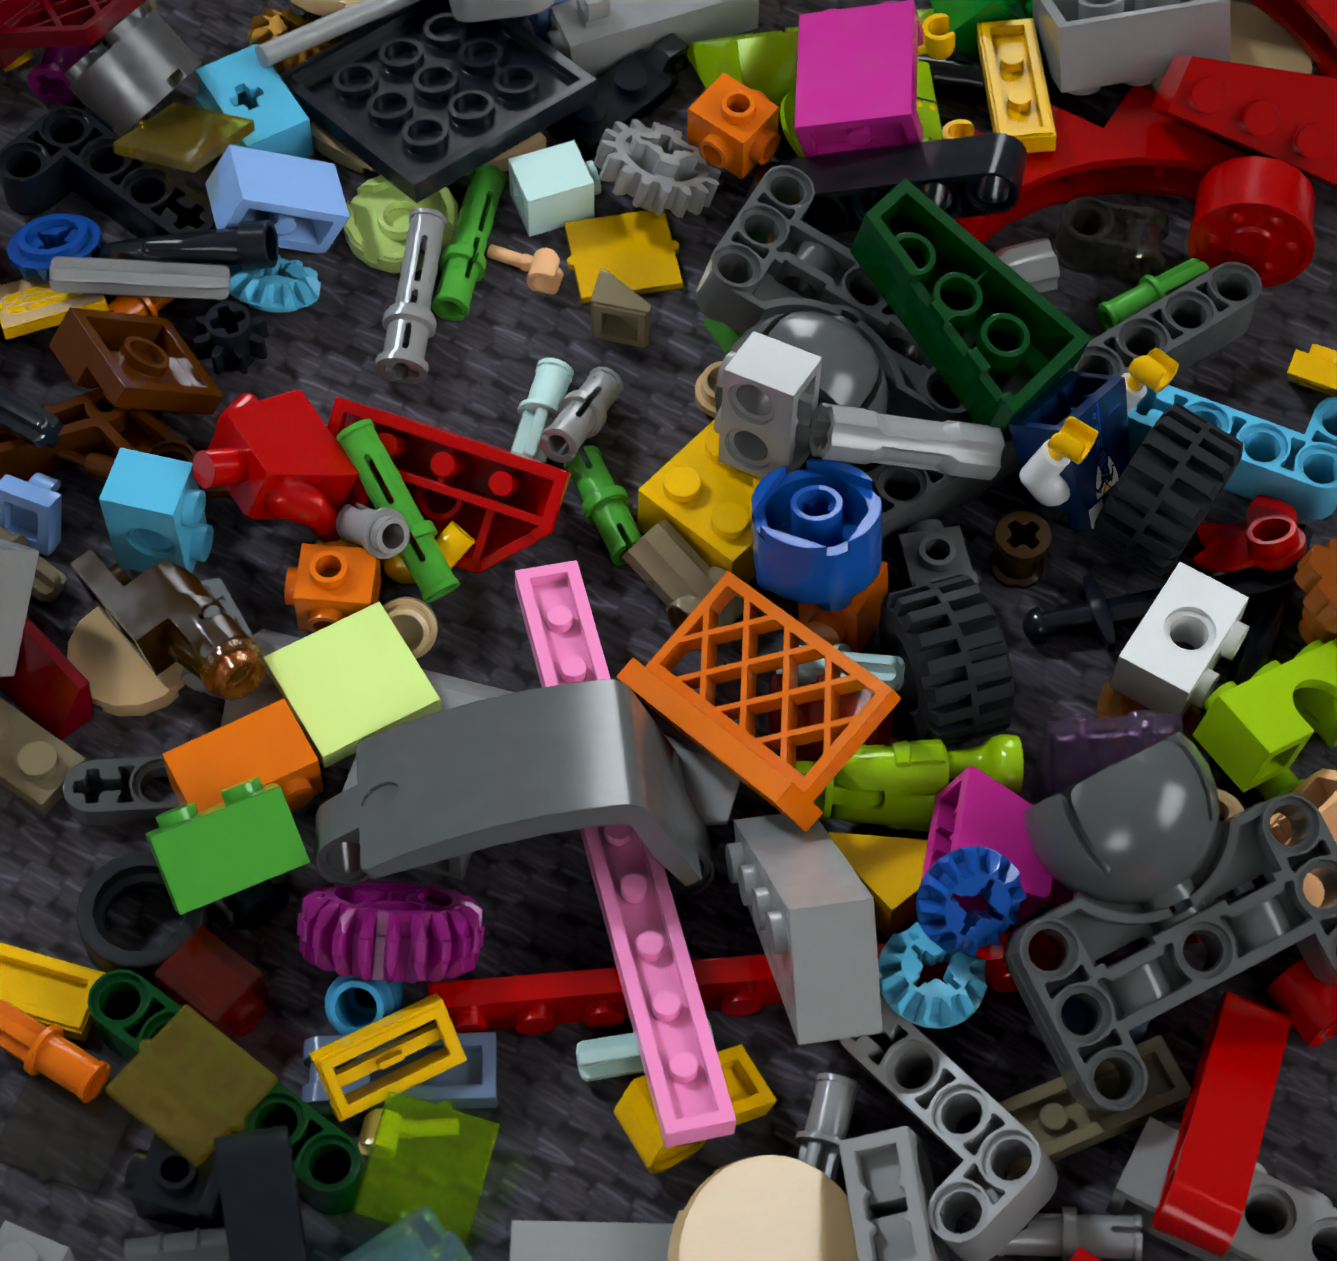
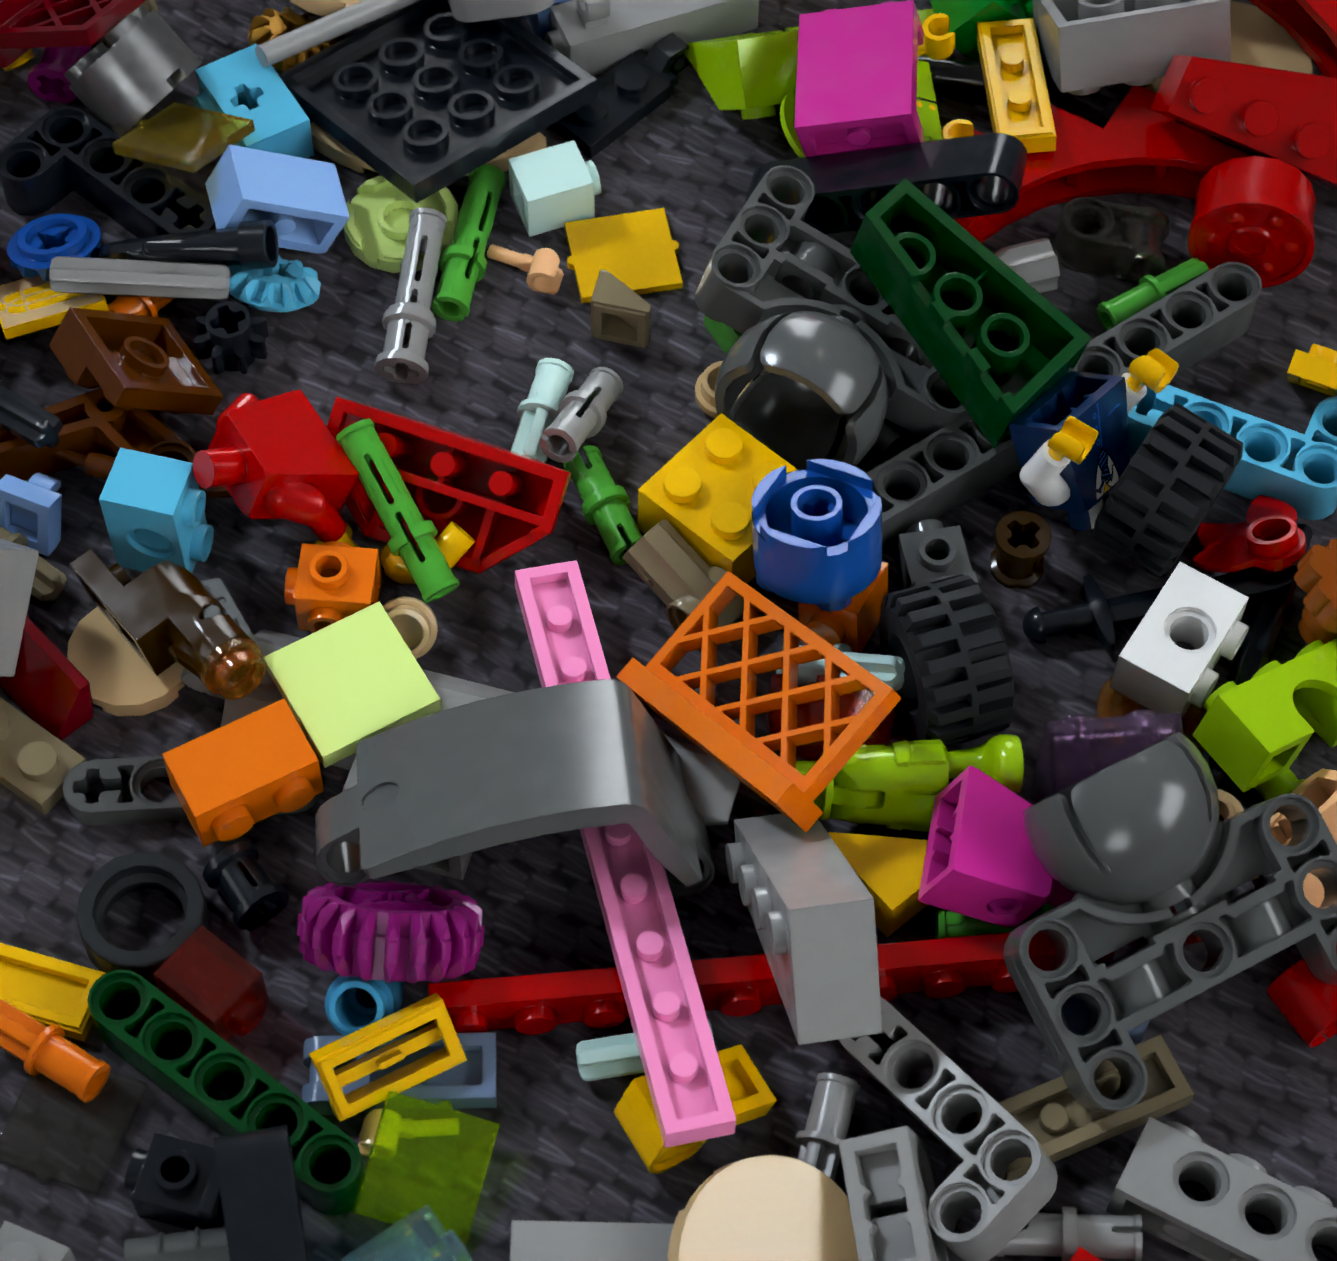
clear yellow piece [105,1004,278,1168] -> none
bright green brick [145,776,310,915] -> none
light grey pin [336,503,410,559] -> none
light grey gear [593,119,721,218] -> none
orange brick [687,72,780,179] -> none
light grey brick [714,331,822,479] -> none
light grey axle [809,403,1005,481] -> none
medium azure gear [878,922,988,1029] -> none
blue gear [916,846,1027,957] -> none
red beam [1152,990,1292,1258] -> none

